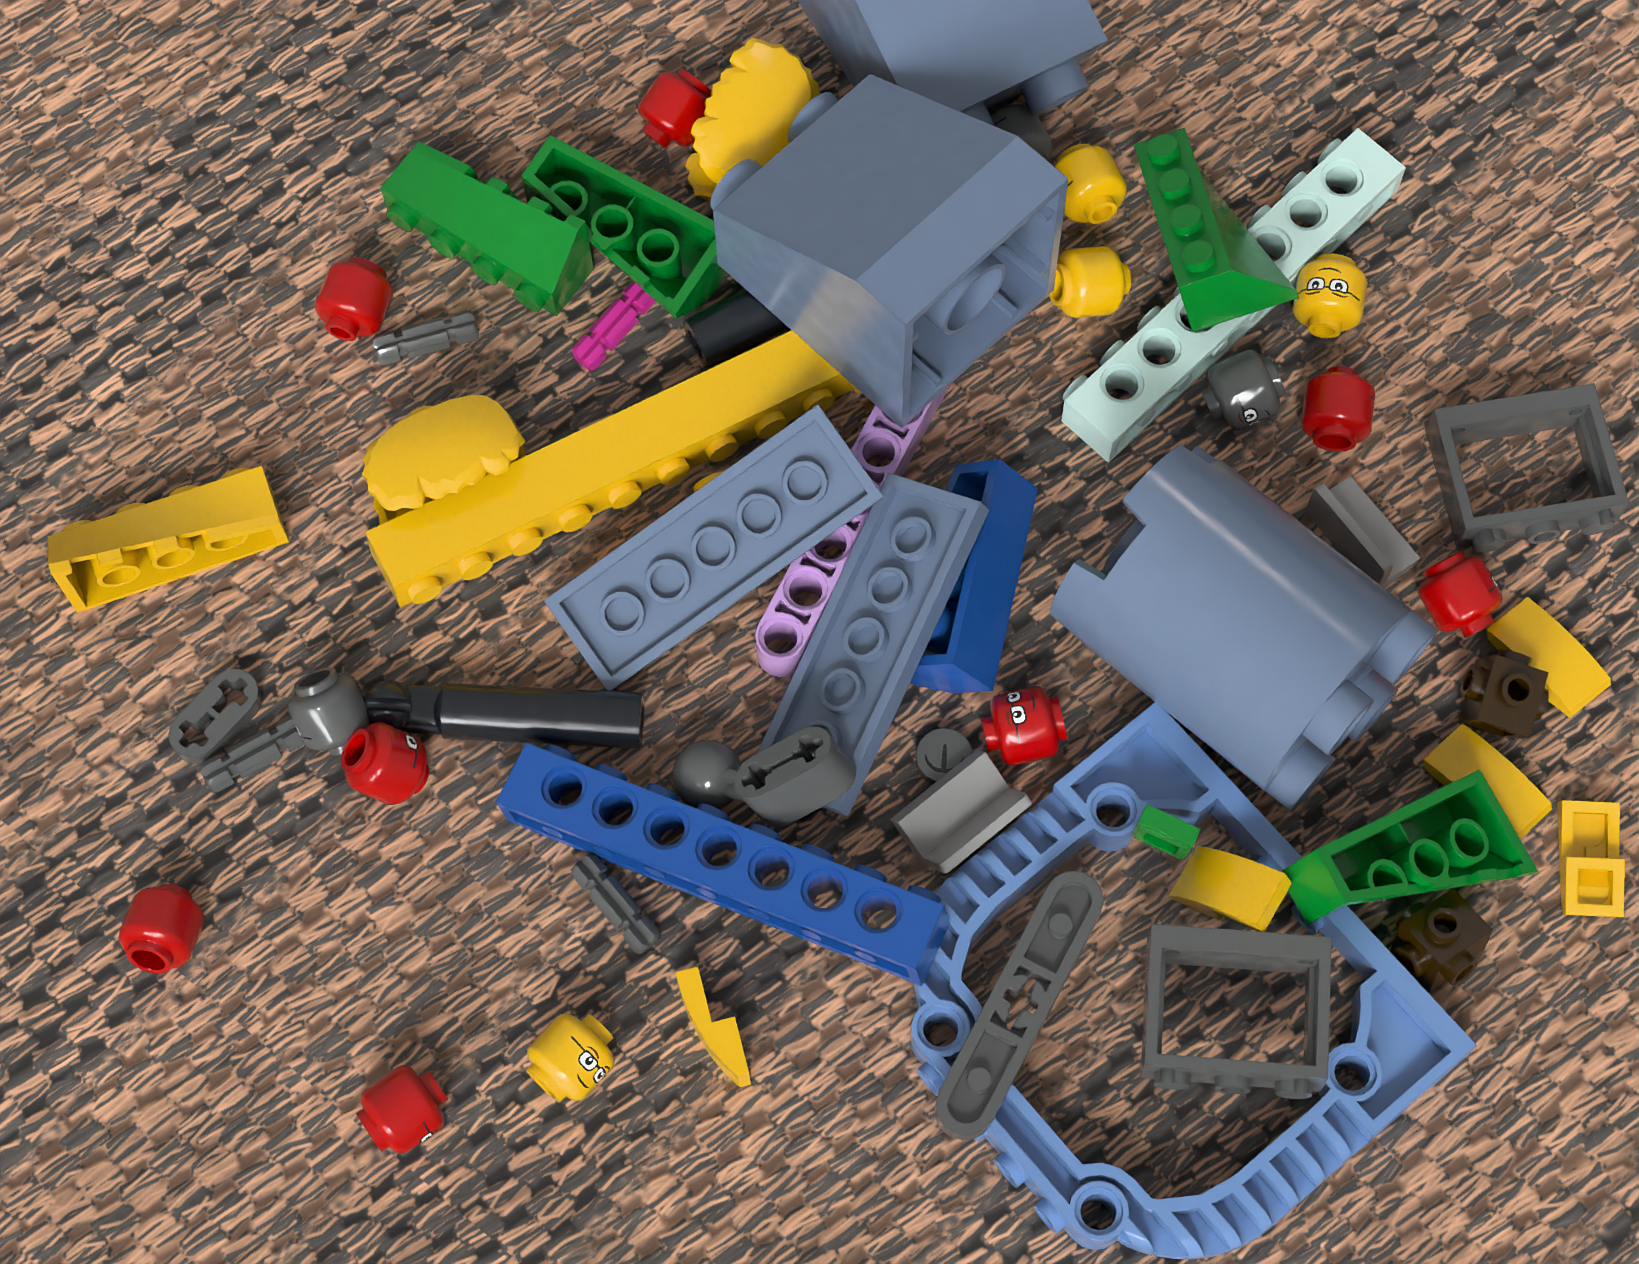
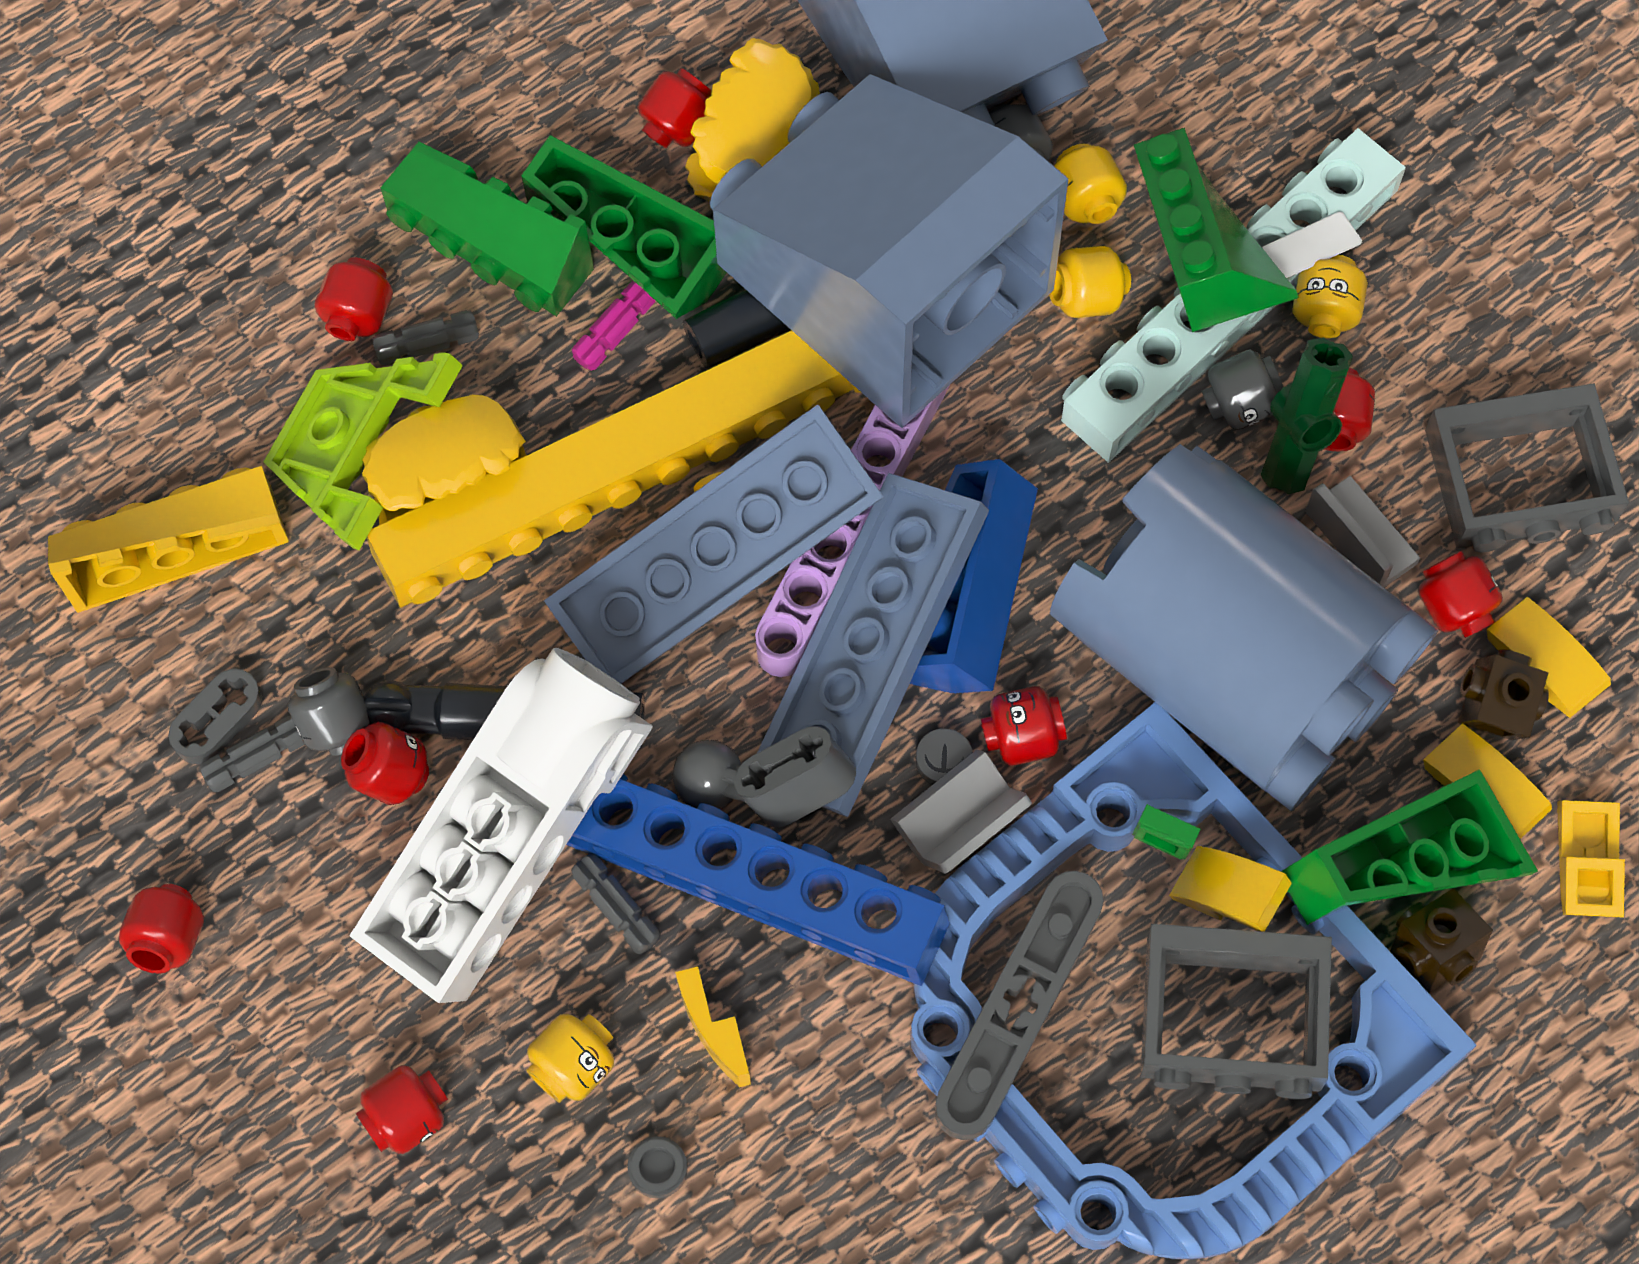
none -> lime wing [263,352,463,550]
none -> white brick [350,648,653,1003]
none -> dark grey tile [628,1136,688,1198]
none -> dark green piece [1261,337,1353,494]
none -> white sticker [1262,212,1362,278]

